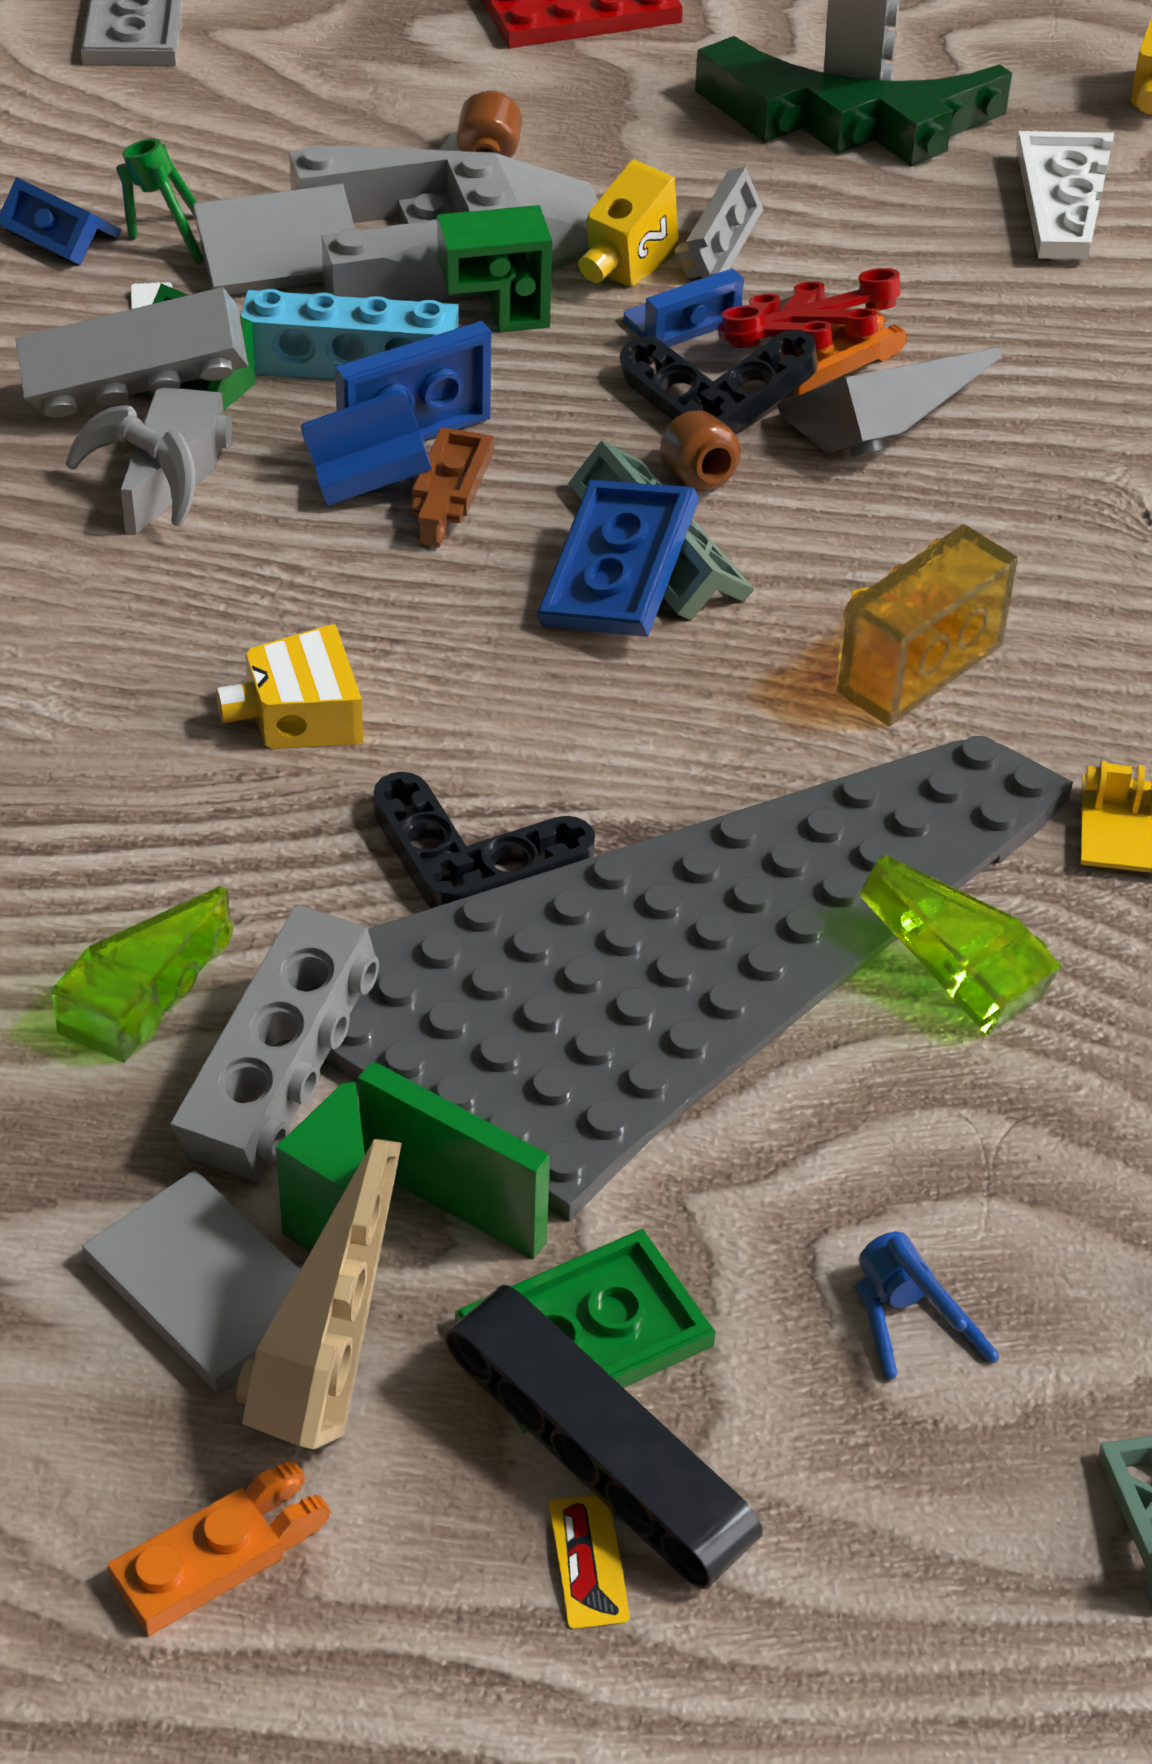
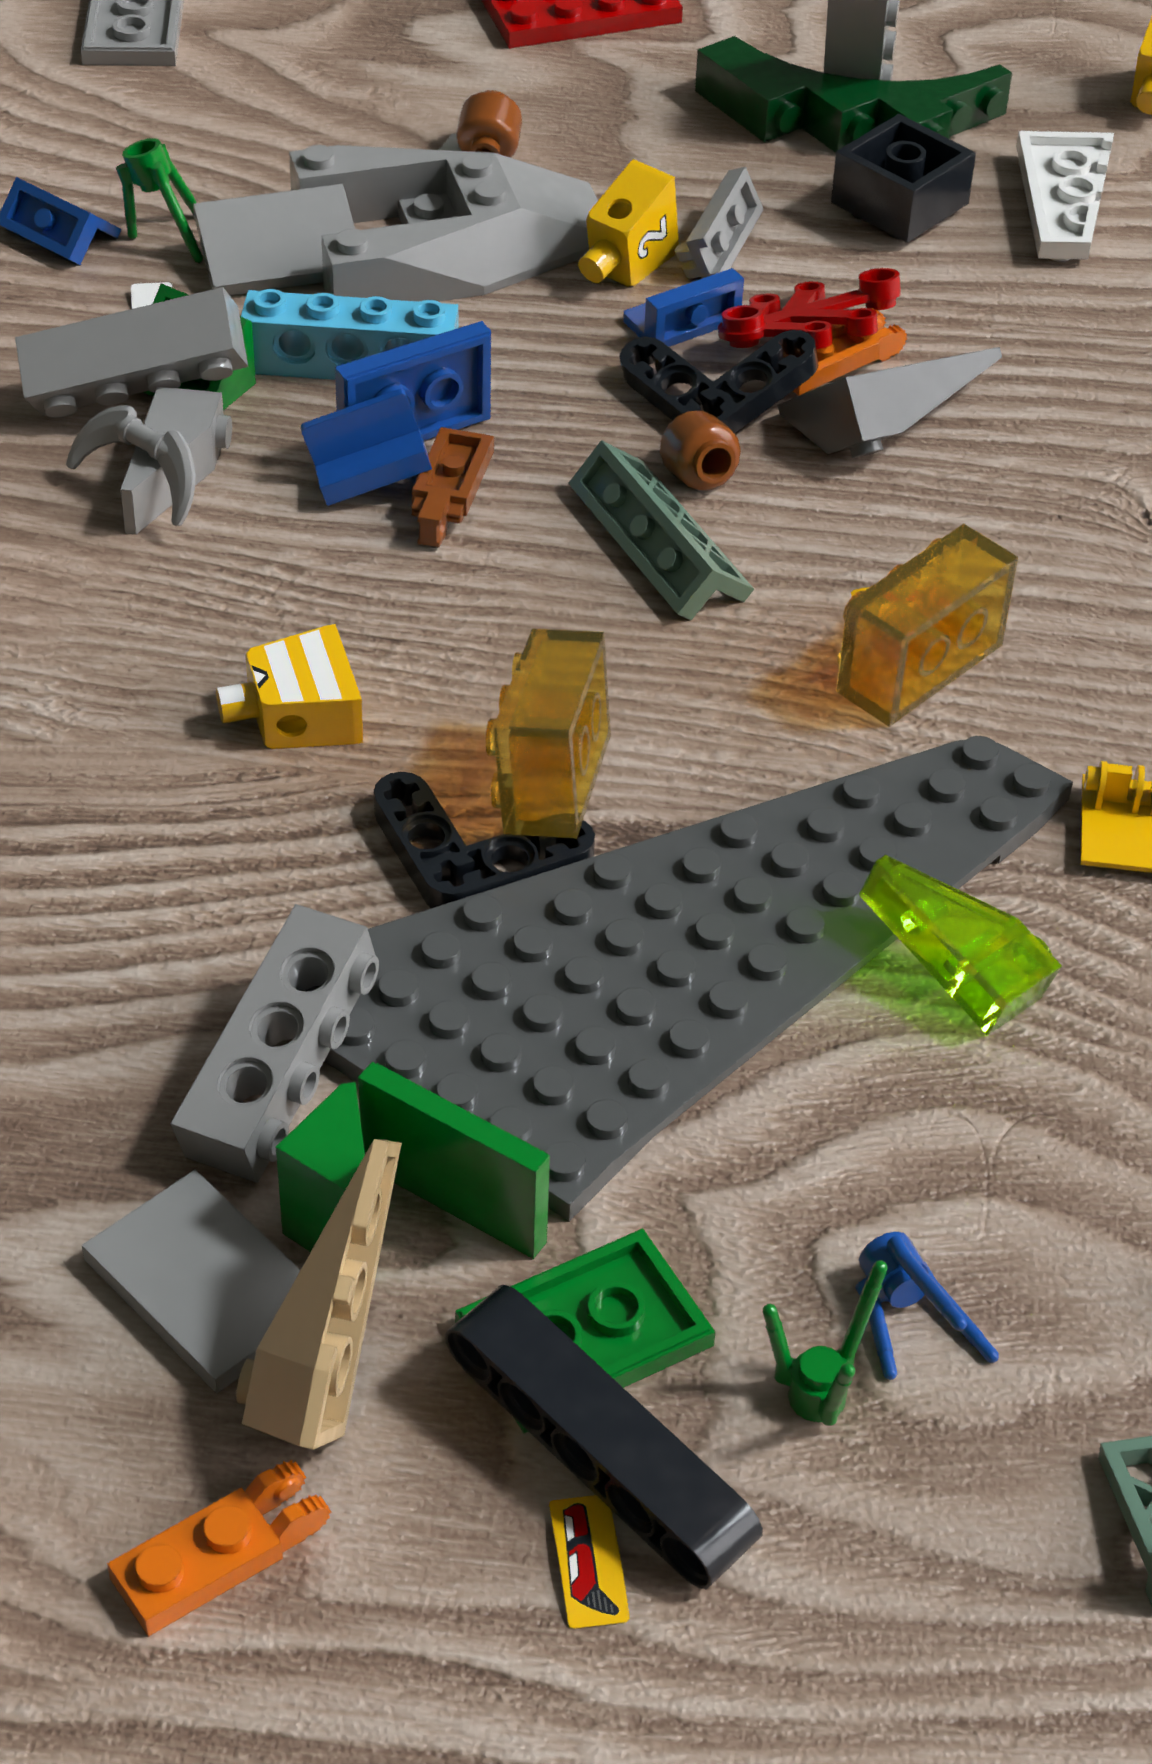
clear neon green slope [51,886,234,1063] -> none
green brick [437,205,552,333] -> none
blue tile [537,480,699,637] -> none
none -> clear yellow brick [486,629,611,838]
none -> green plant [763,1260,887,1426]
none -> black brick [831,114,976,243]

